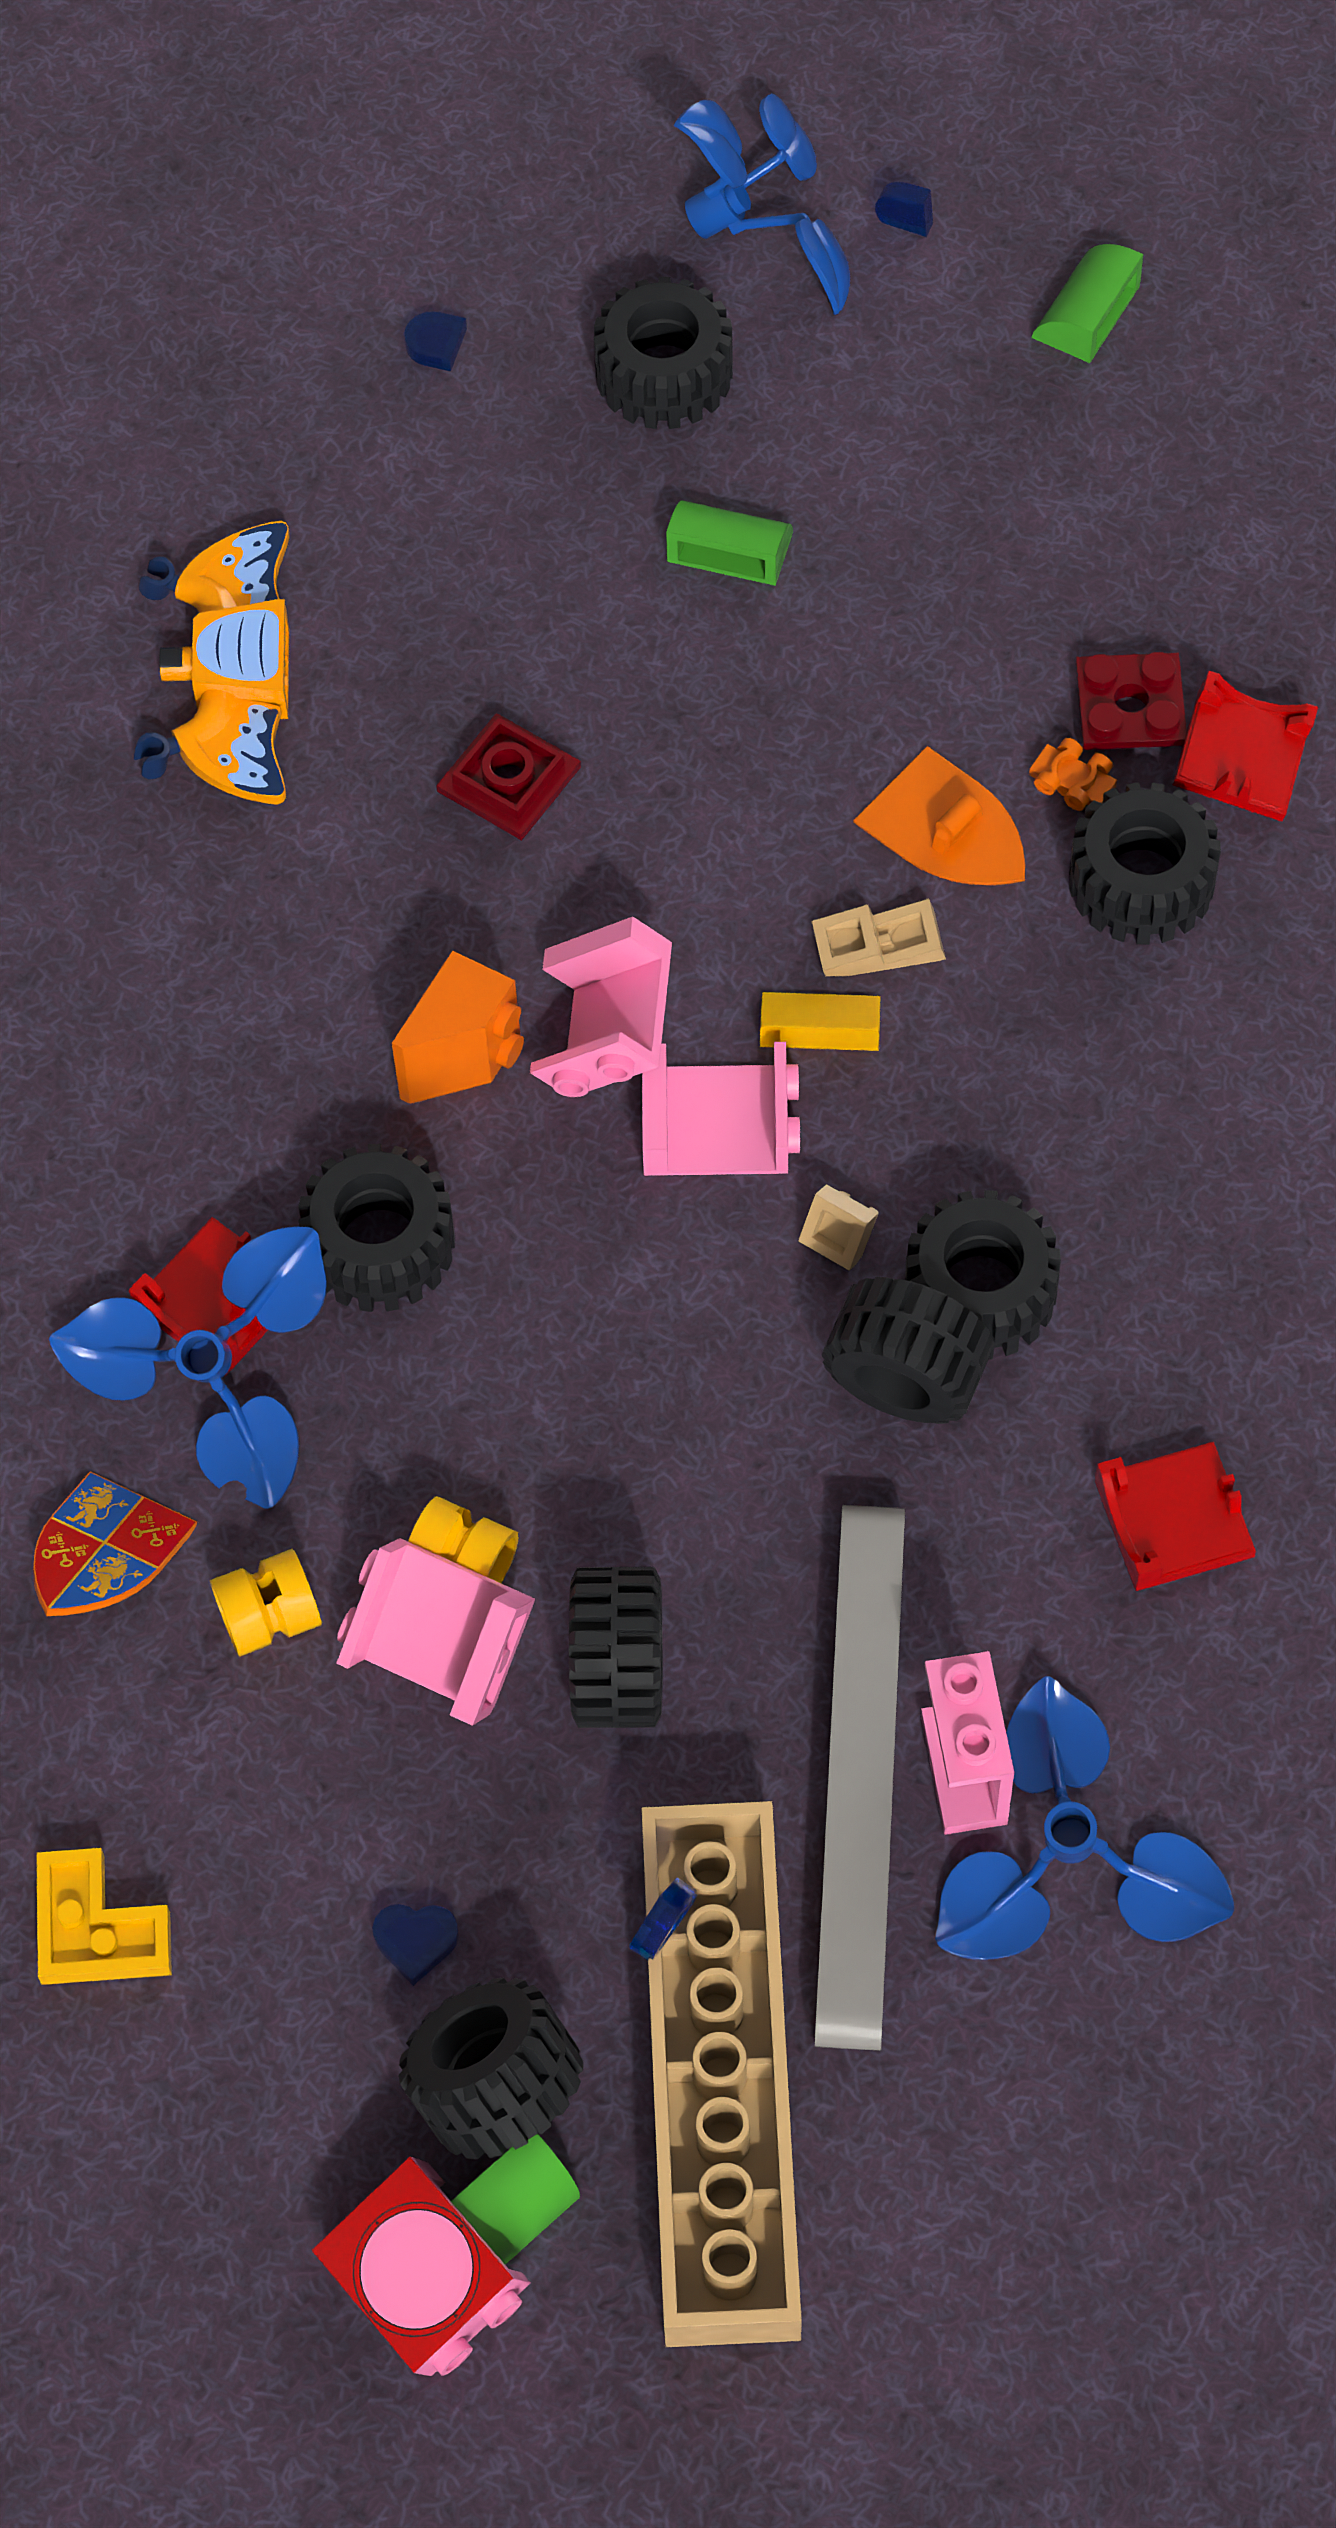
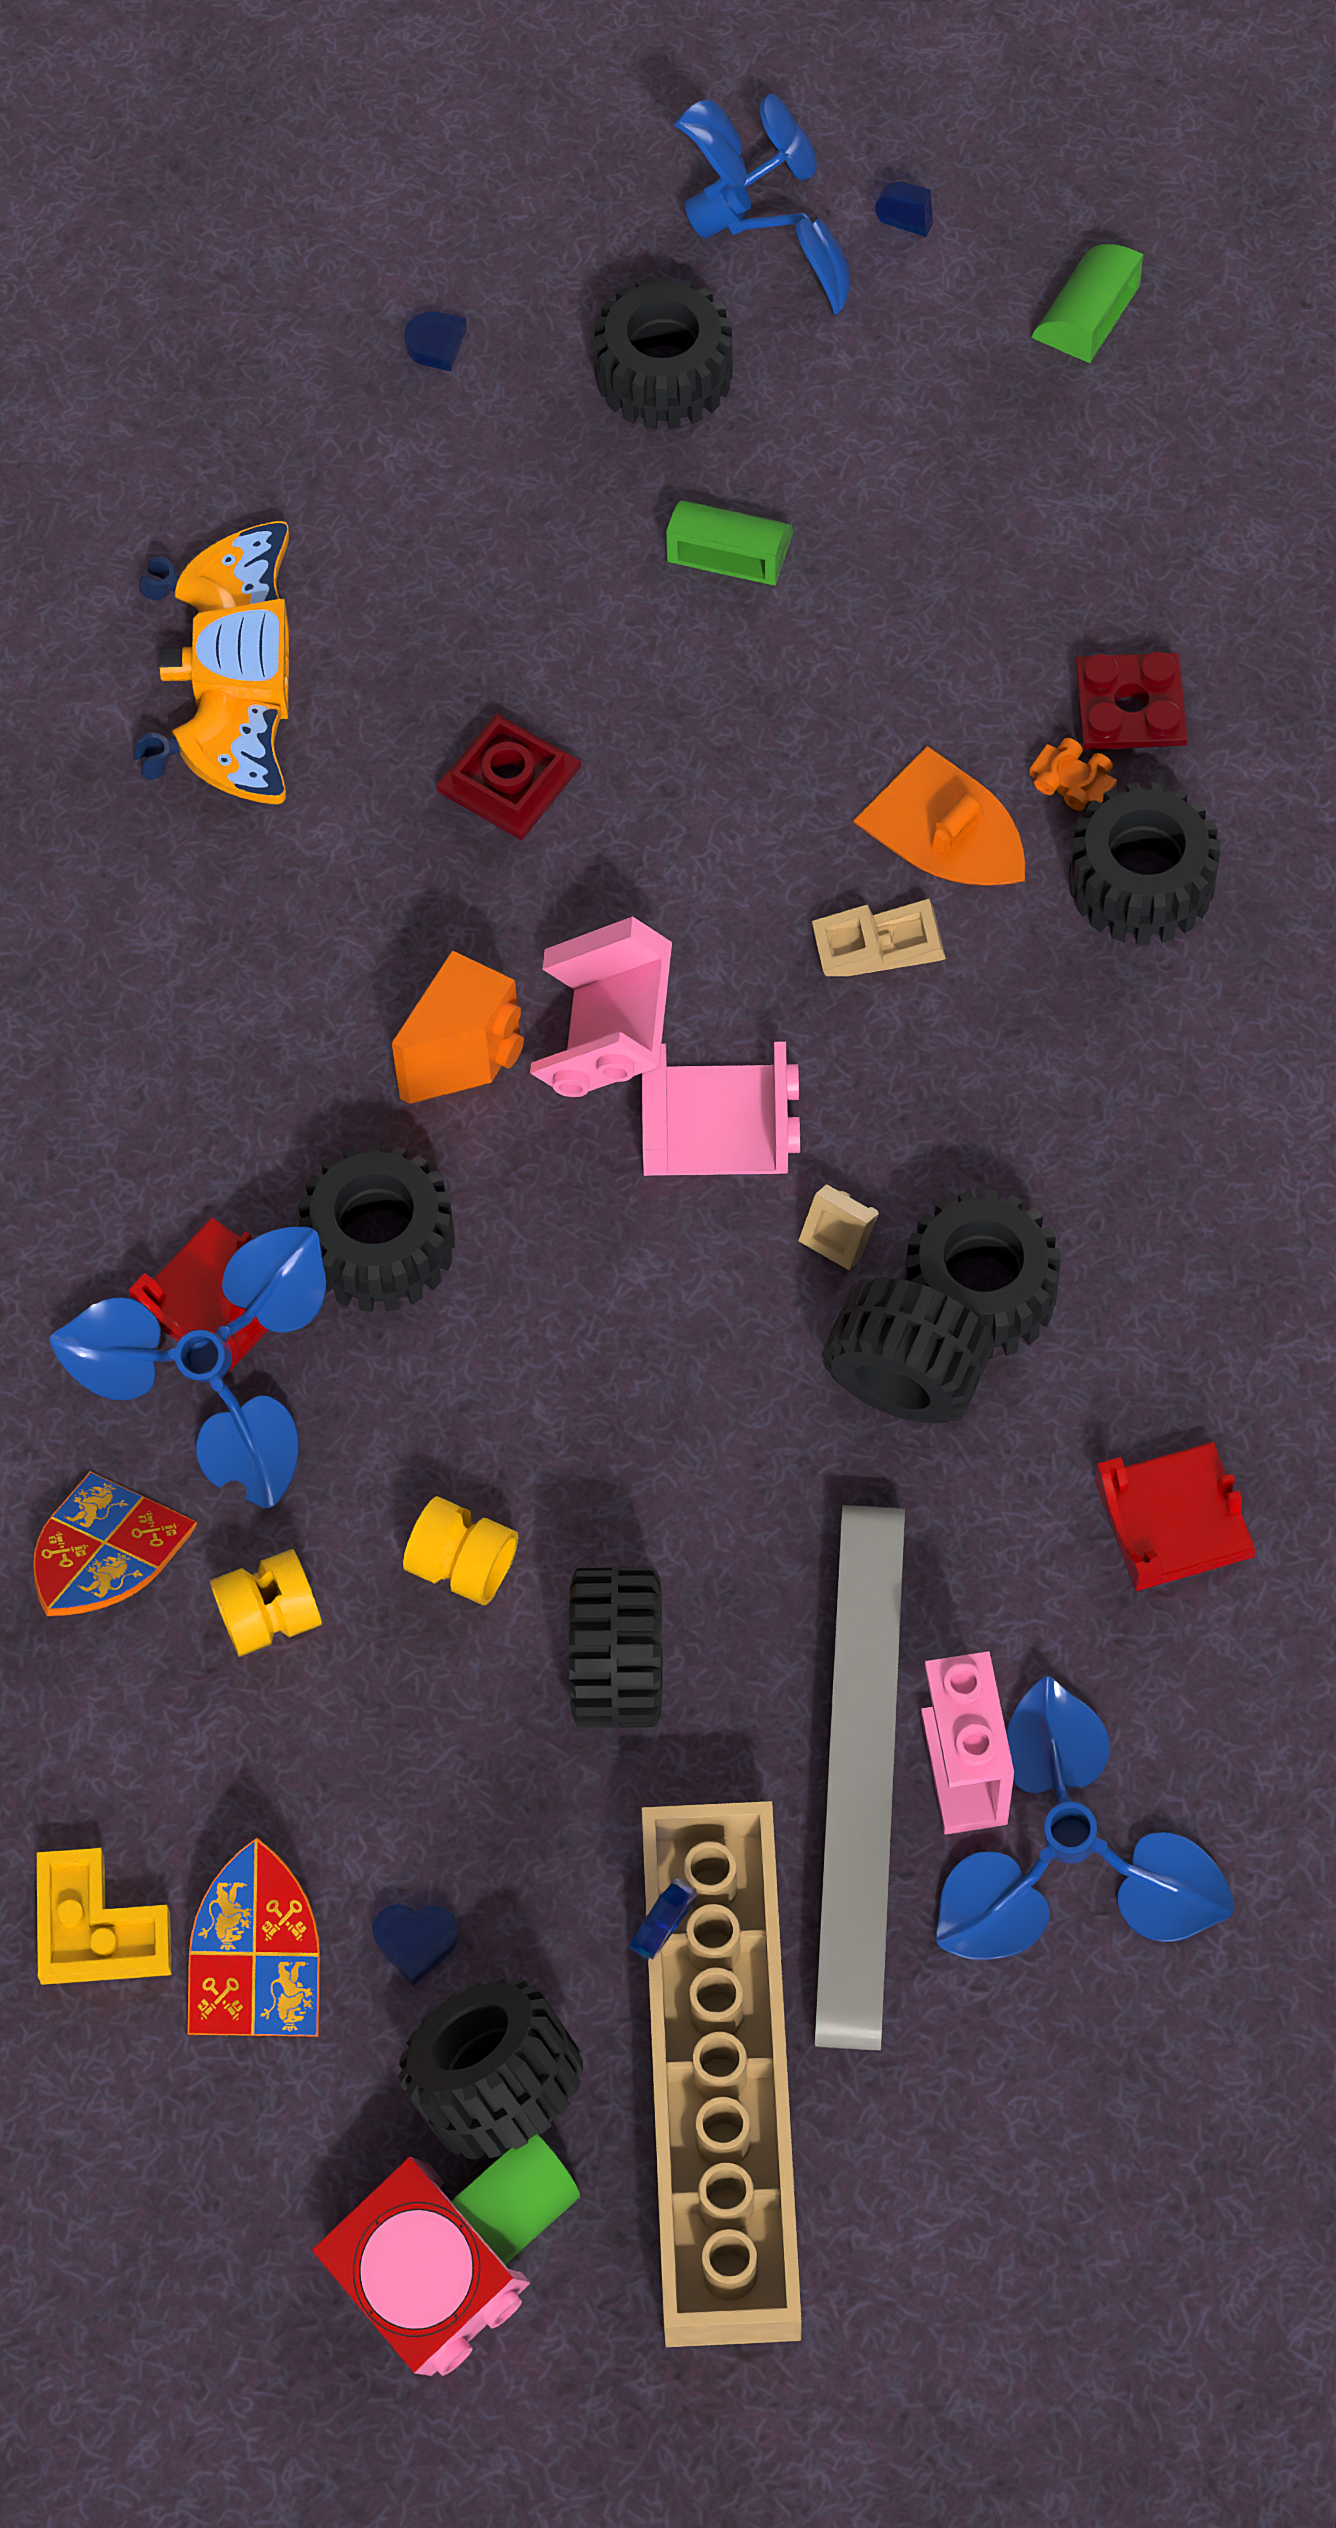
bright pink panel [336,1538,535,1726] -> none
yellow slope [760,992,880,1051] -> none
red piece [1172,670,1318,822] -> none
none -> shield [188,1838,320,2037]

